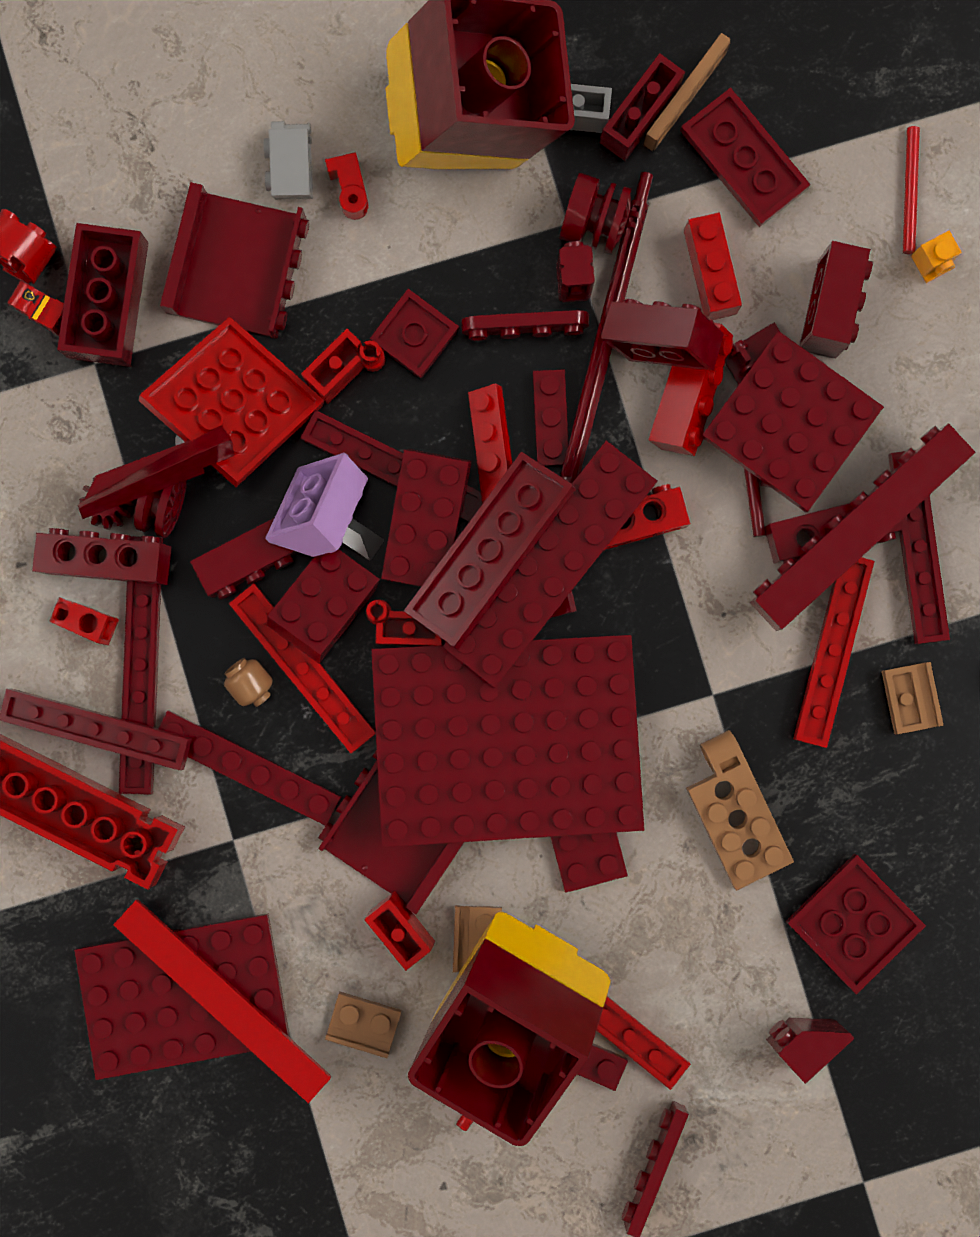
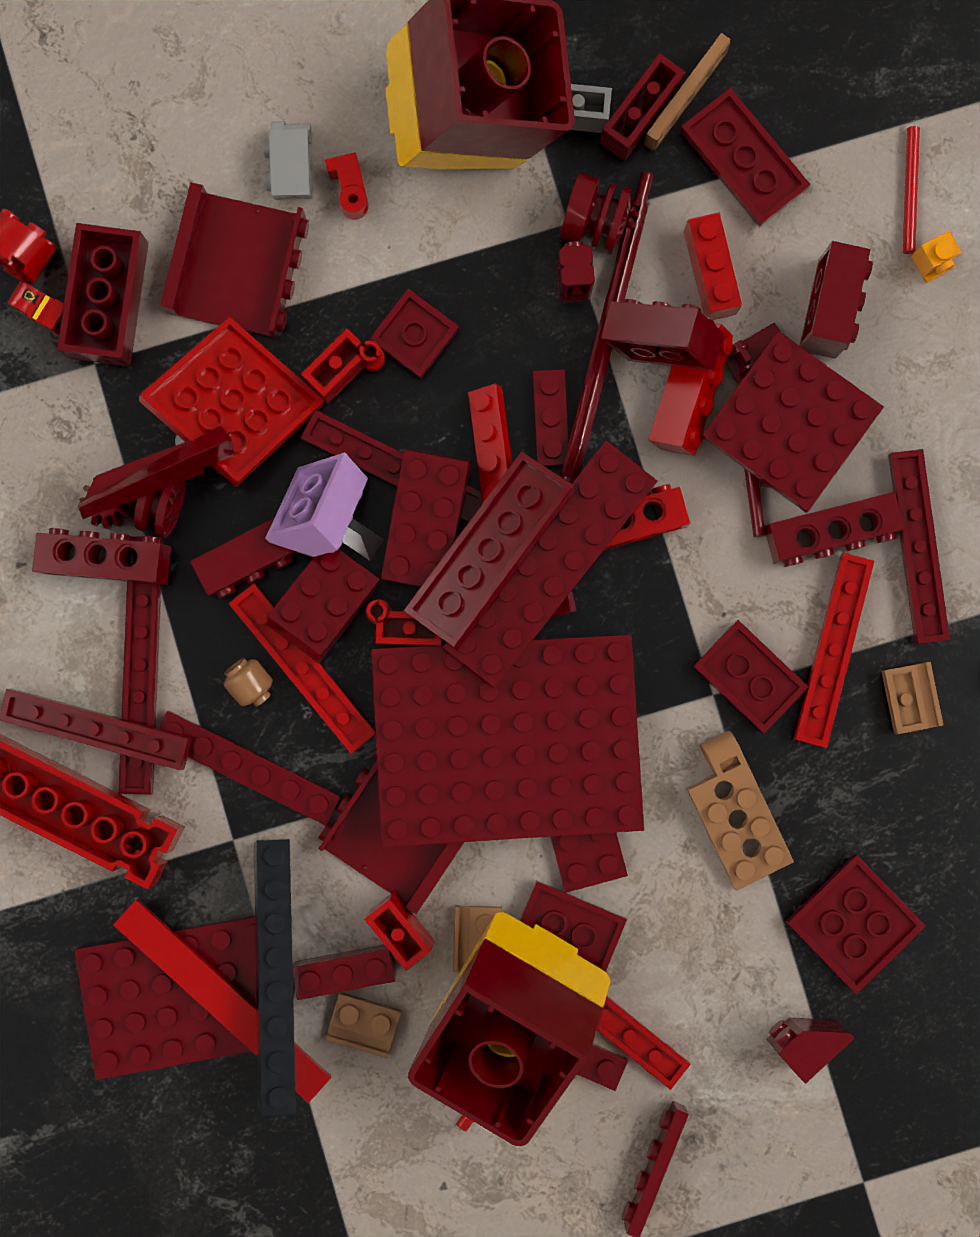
red leg [49,597,119,646] -> none
dark red plate [461,310,589,341] -> none
dark red brick [750,423,976,631] -> none
none -> black brick [254,839,296,1117]
none -> dark red brick [293,944,397,1000]
none -> dark red plate [520,880,627,972]
none -> dark red plate [692,620,808,734]

